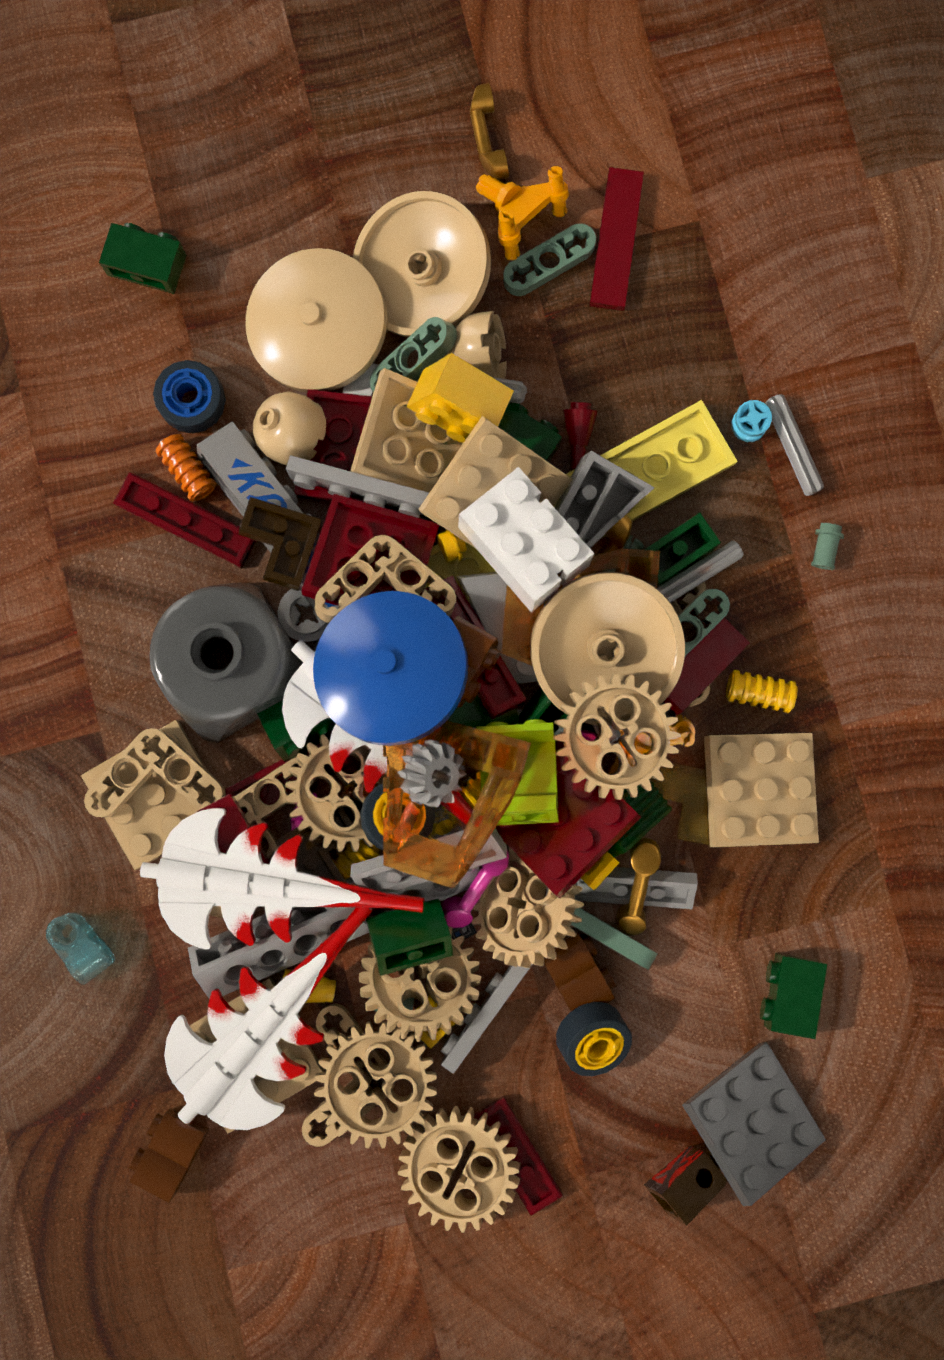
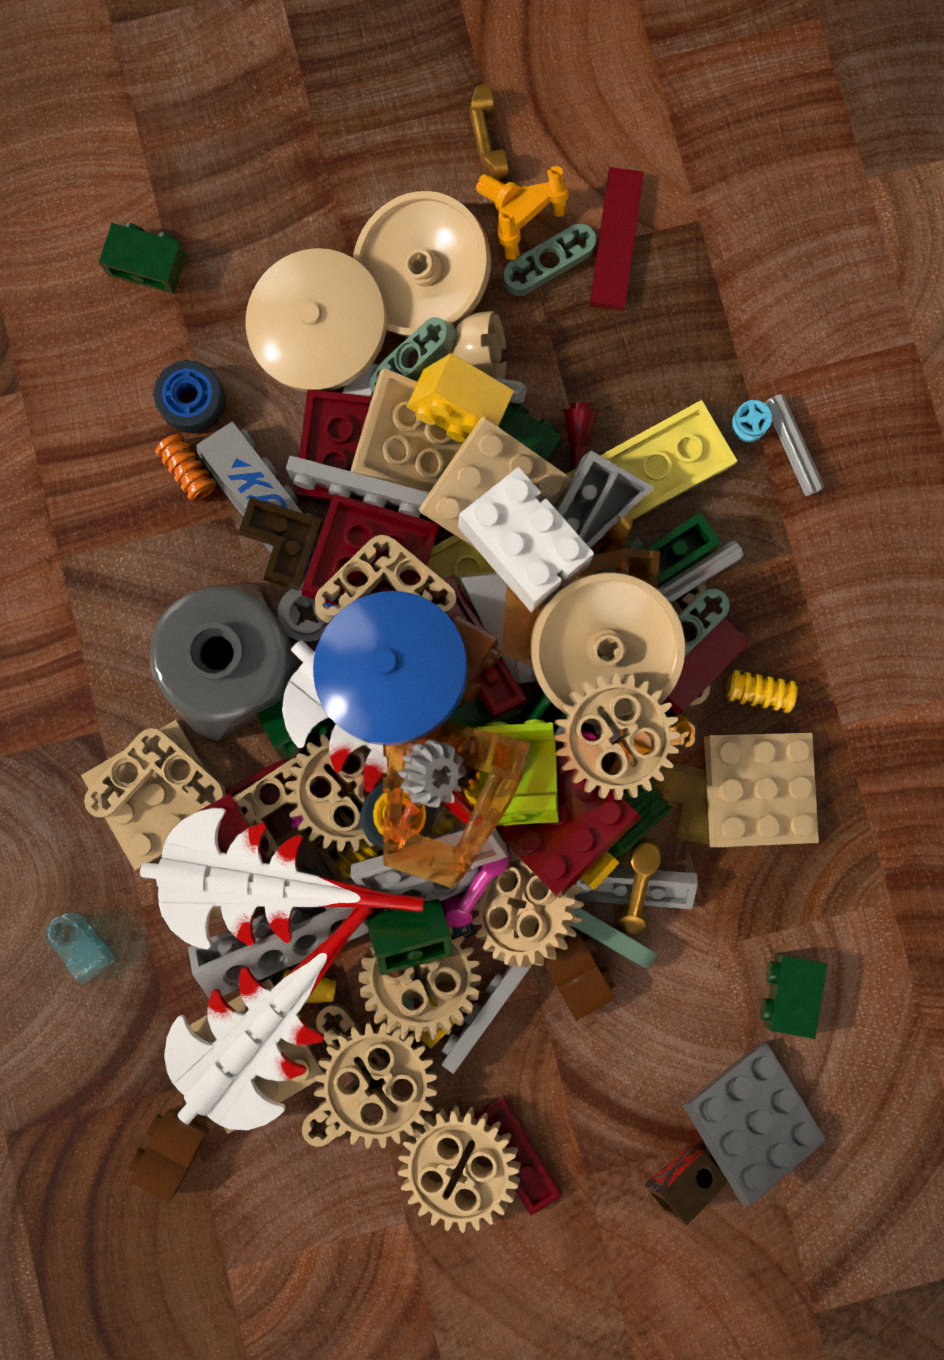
dark red tile [113,472,256,569] -> none
tan cylinder [253,391,326,466] -> none
yellow plate [437,529,467,562] -> none
black wheel [556,1002,632,1076] -> none
sand green pin [811,523,844,570] -> none

